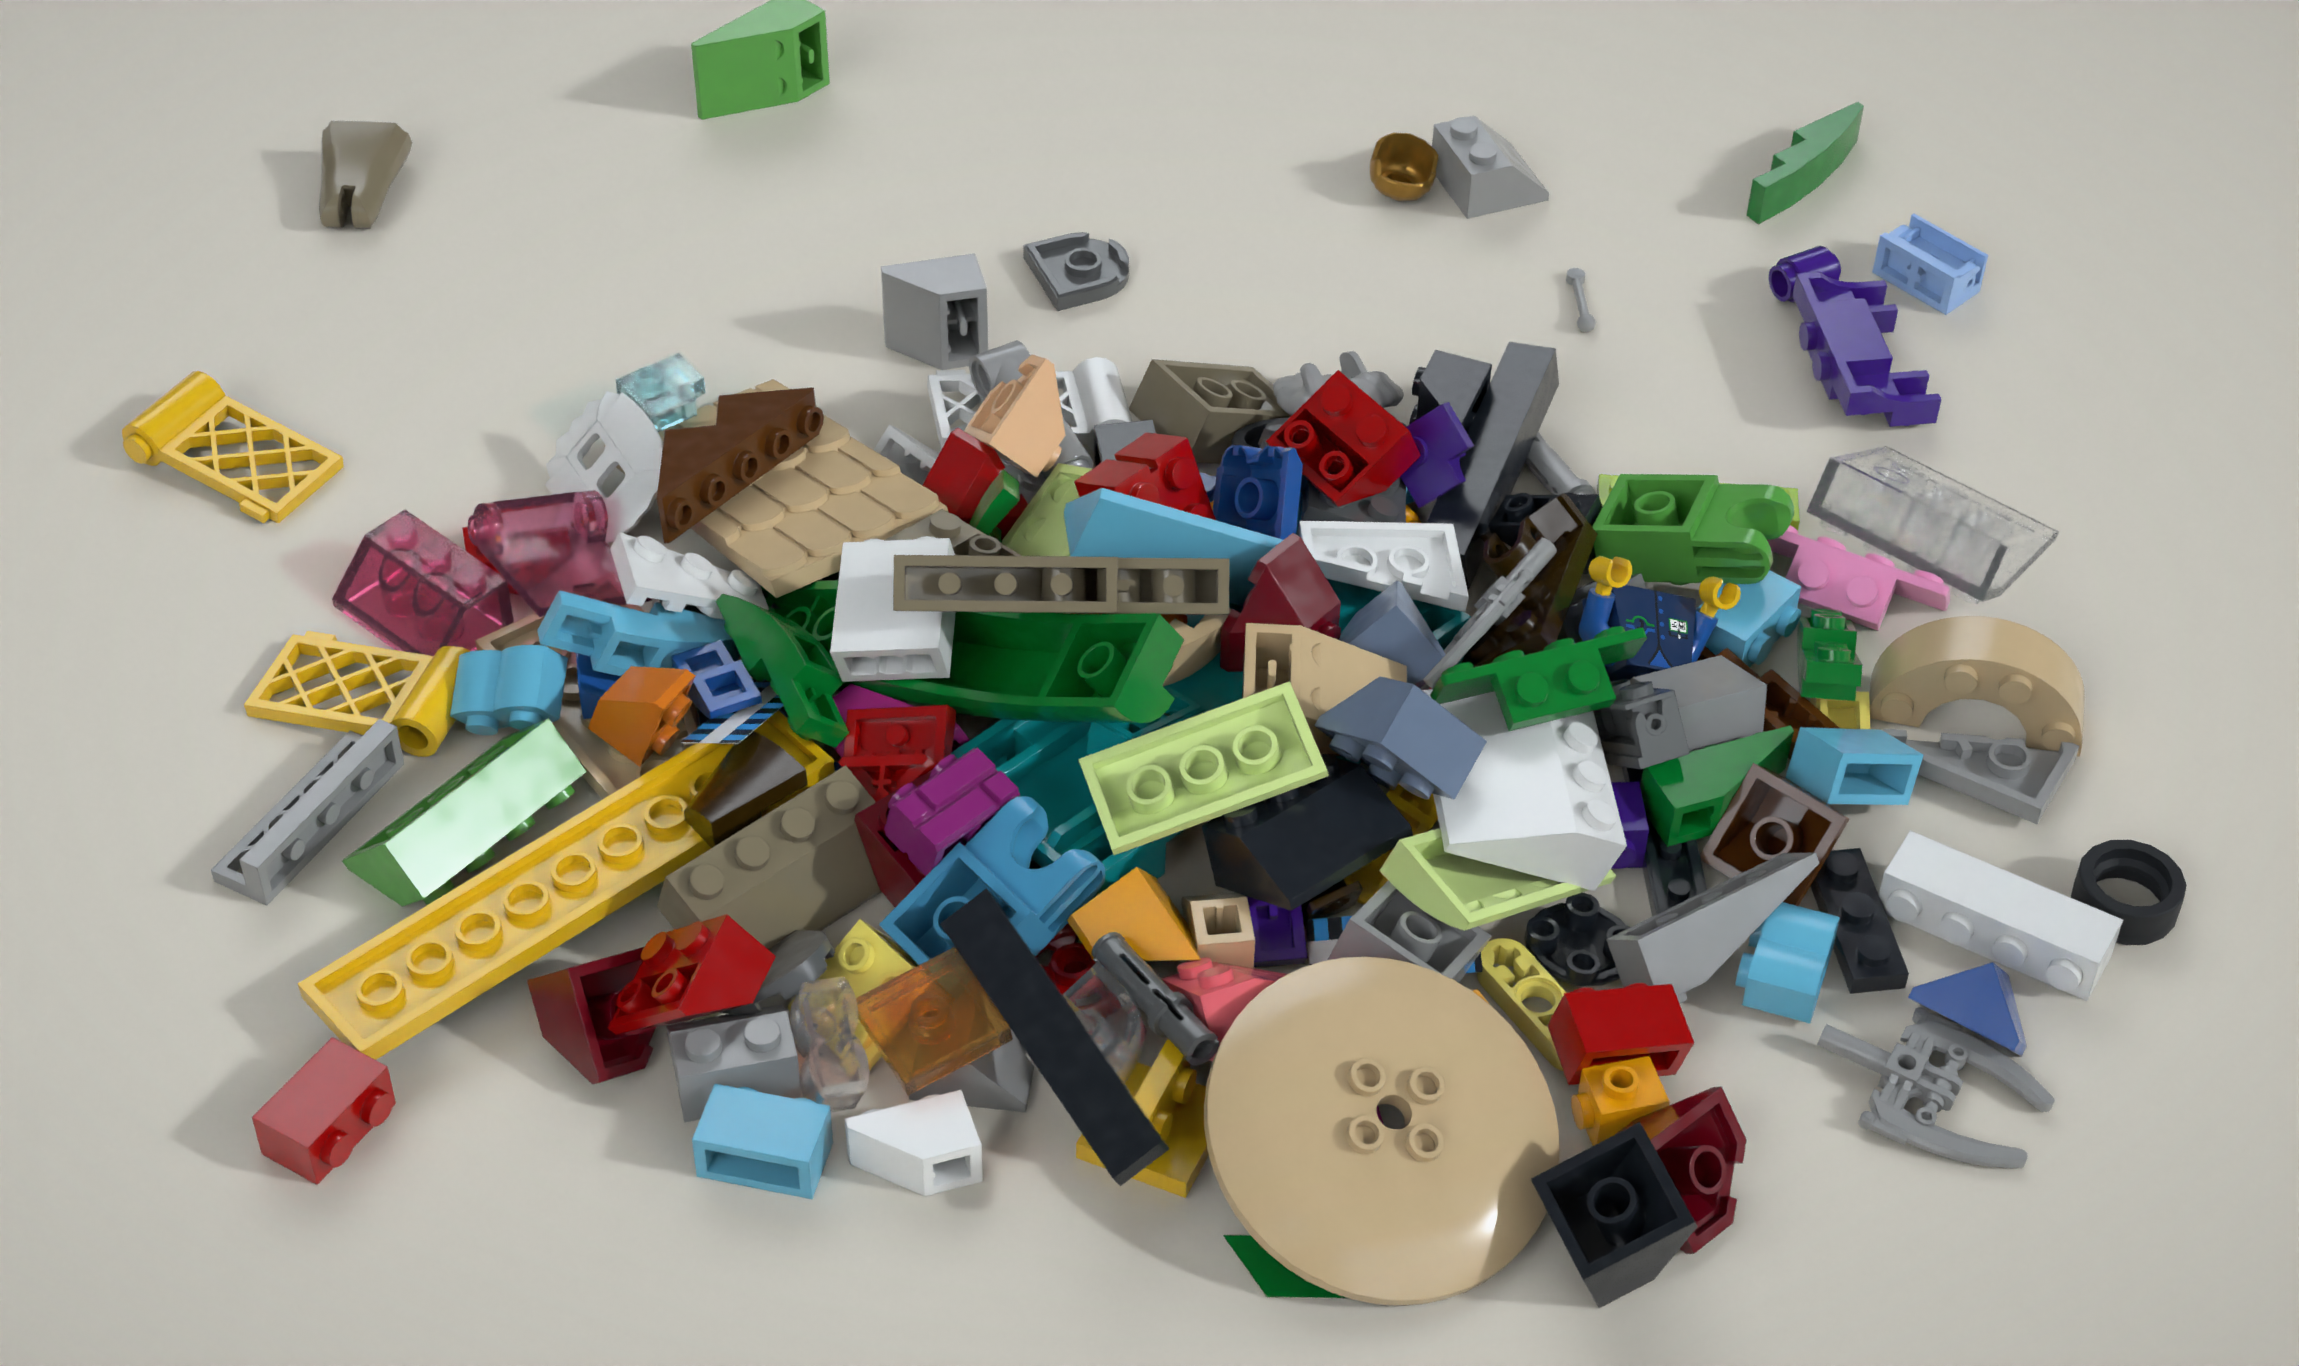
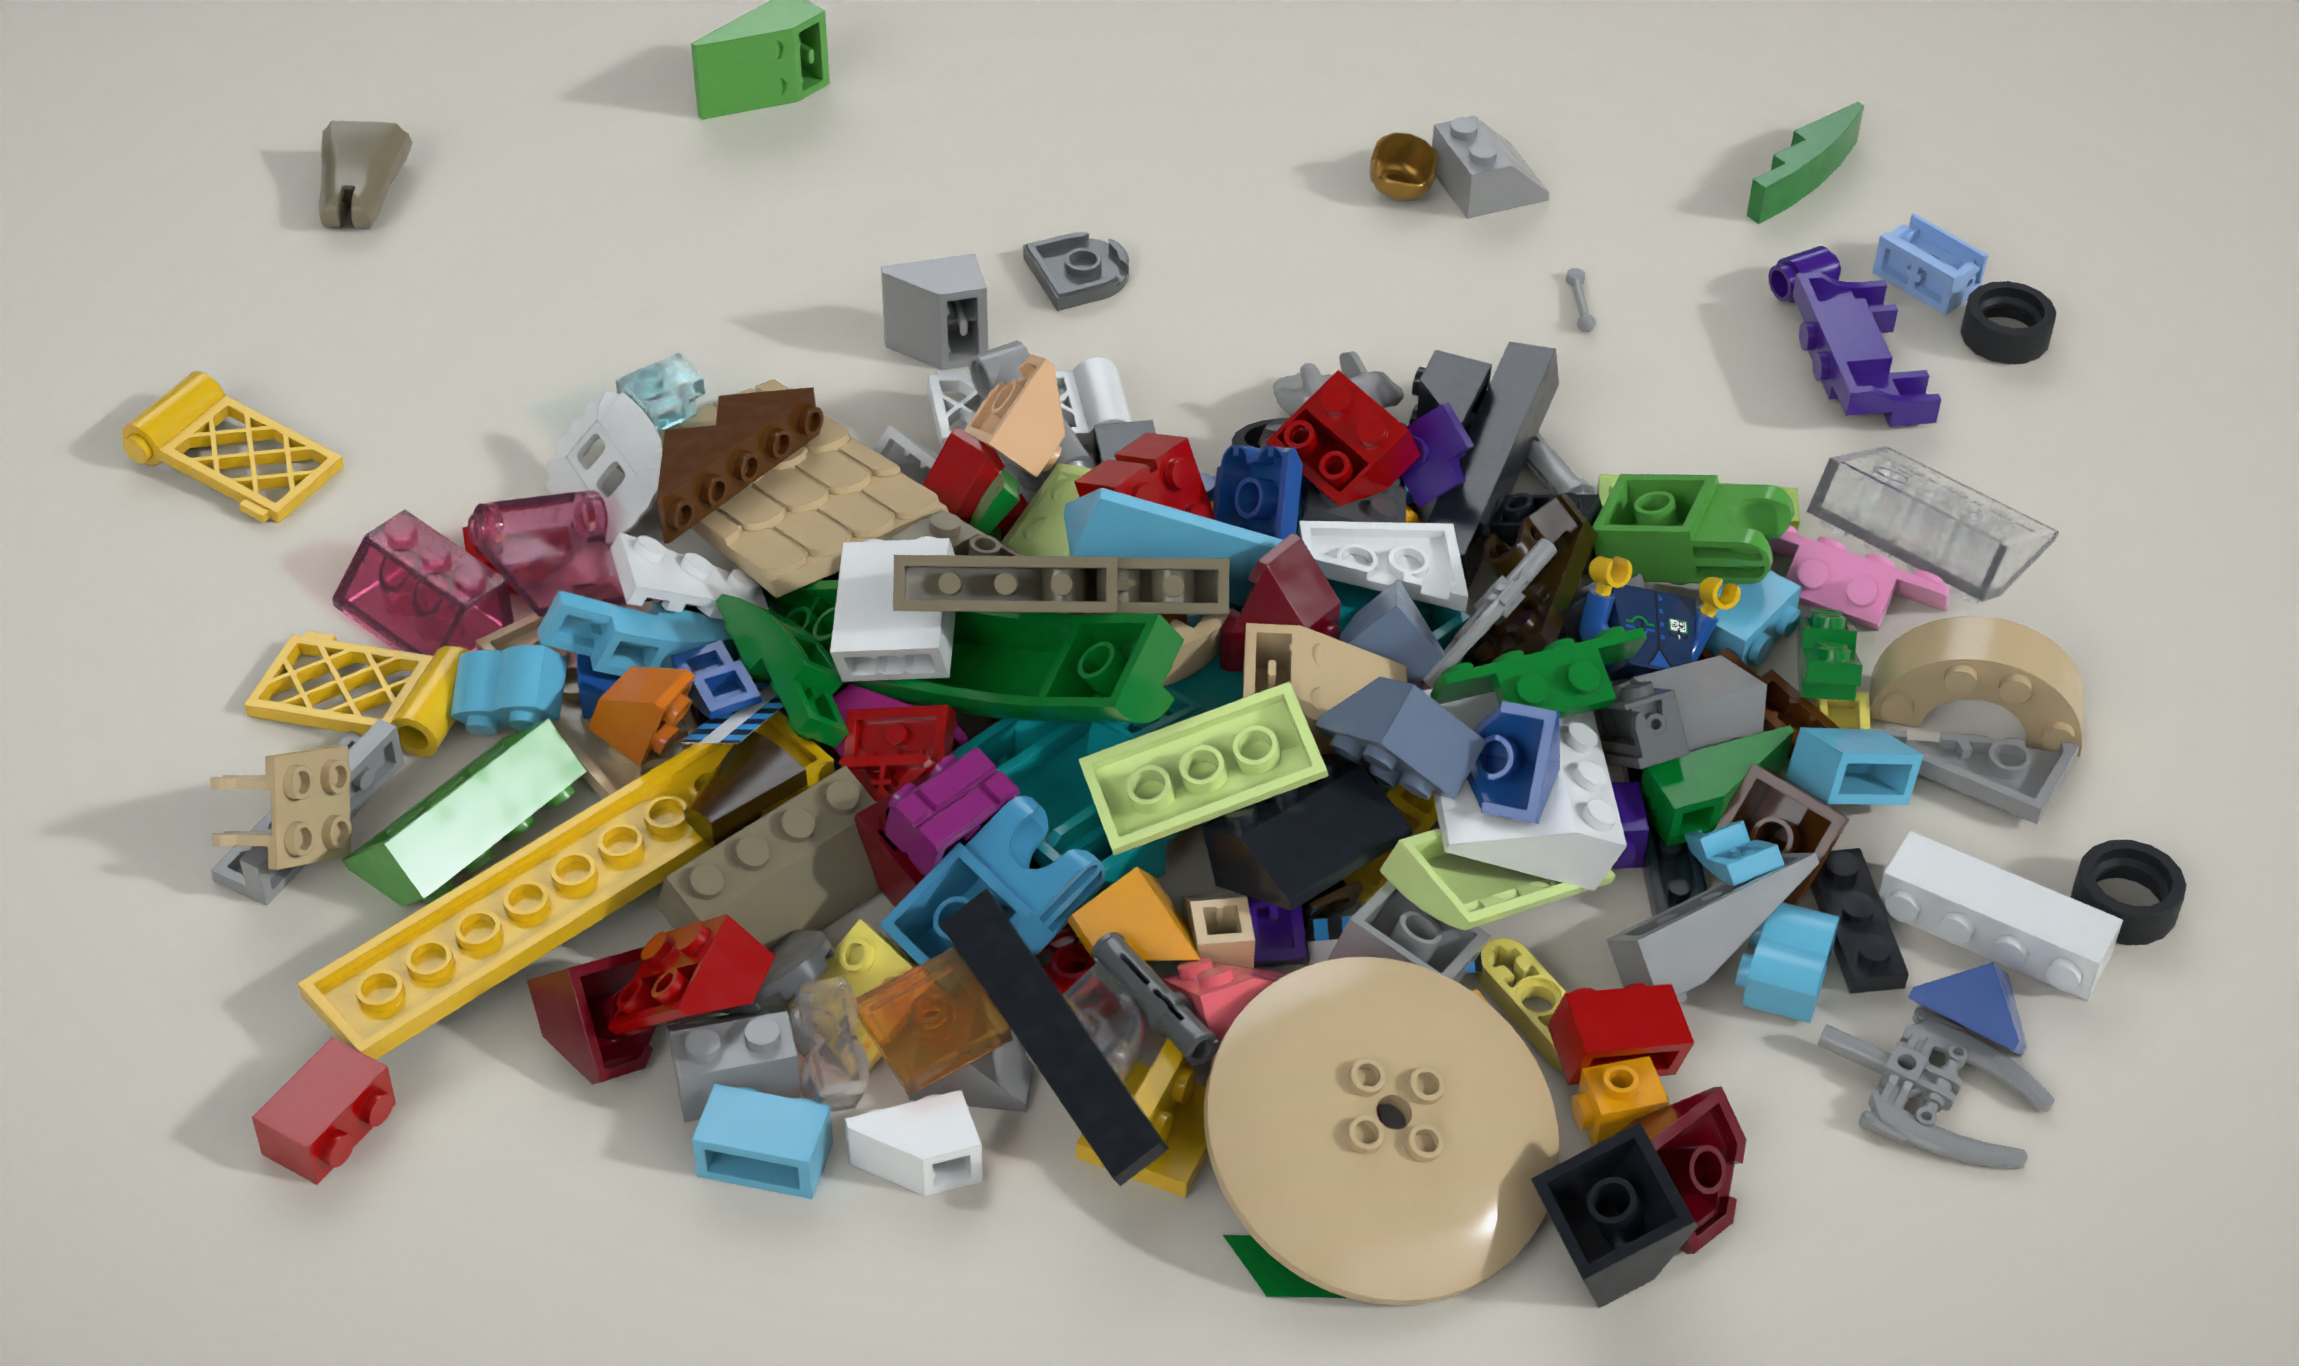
dark tan slope [1129,359,1291,464] -> none
black dish [1524,893,1631,986] -> none
none -> tan plate [210,745,352,870]
none -> blue slope [1466,701,1560,824]
none -> medium azure slope [1684,820,1785,886]
none -> black tyre [1960,281,2057,364]

